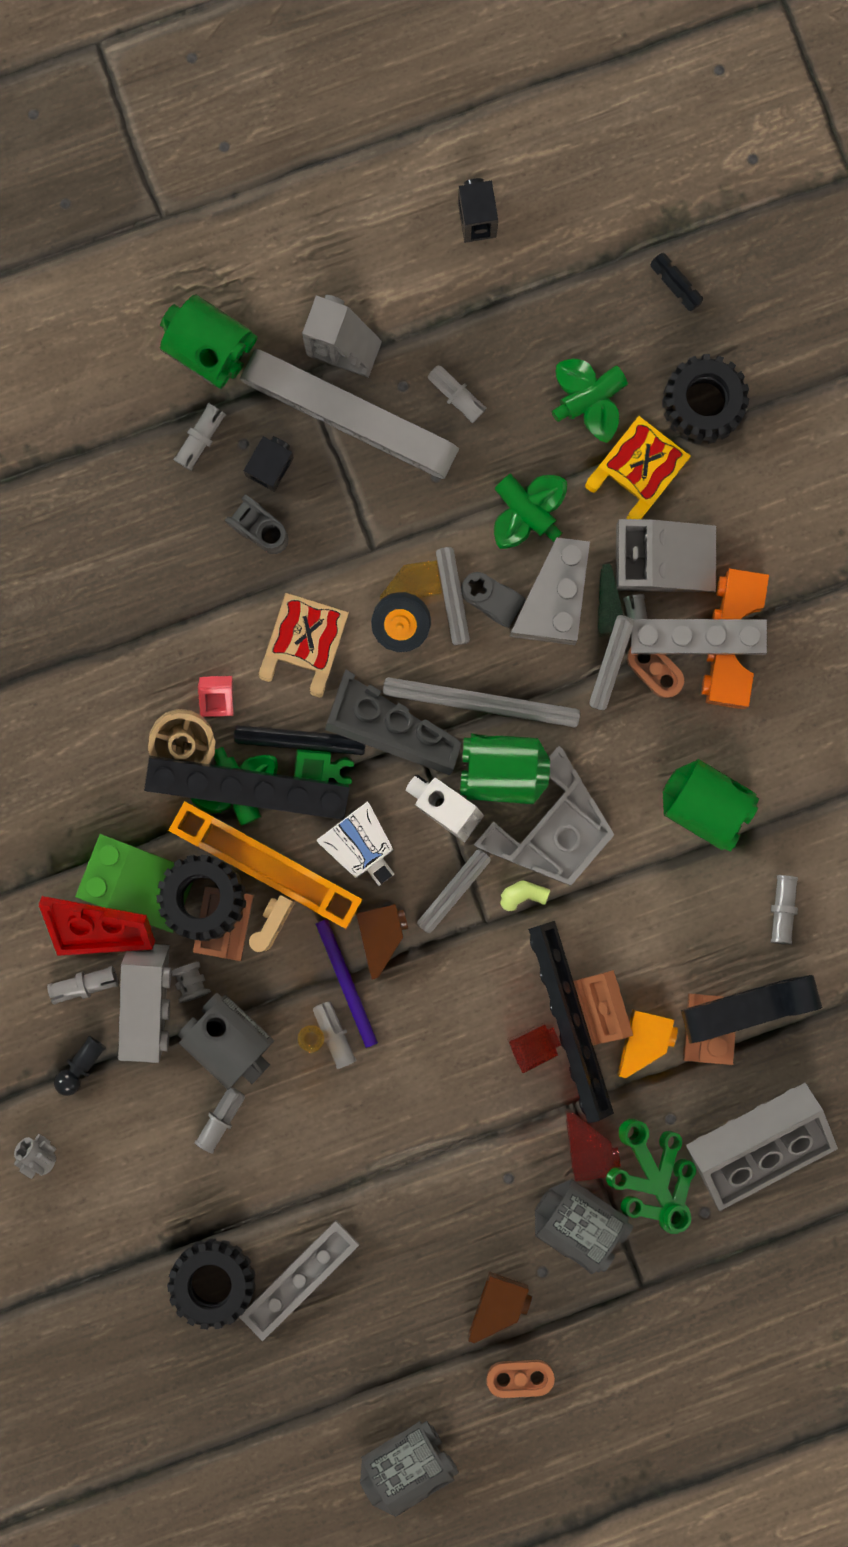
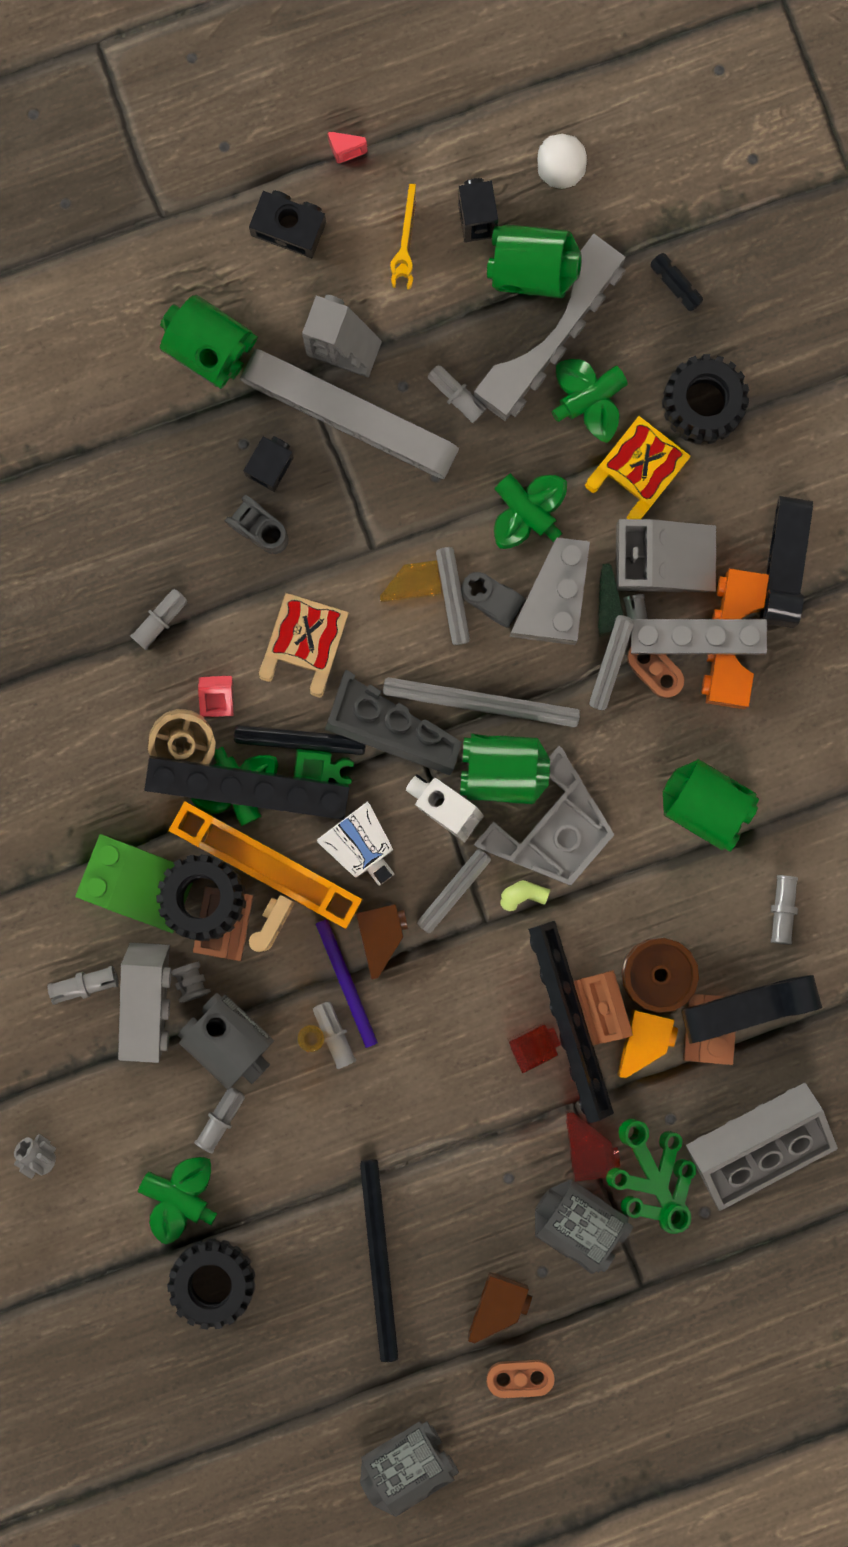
red wing [38,896,155,956] -> none
black pin [54,1036,106,1096] -> none
light grey pin [173,403,226,471] -> none
light grey plate [239,1220,360,1341] -> none
black wheel [371,592,431,652] -> none
none -> light grey axle [130,589,187,650]
none -> green plant [138,1157,218,1244]
none -> black brick [249,190,326,259]
none -> coral slope [327,132,368,164]
none -> black axle [360,1159,398,1362]
none -> yellow flag [390,184,416,290]
none -> light grey arch [474,234,626,421]
none -> green cylinder [487,224,582,298]
none -> white hair [537,134,587,189]
none -> reddish brown wheel [621,938,699,1013]
none -> black beam [760,496,813,628]

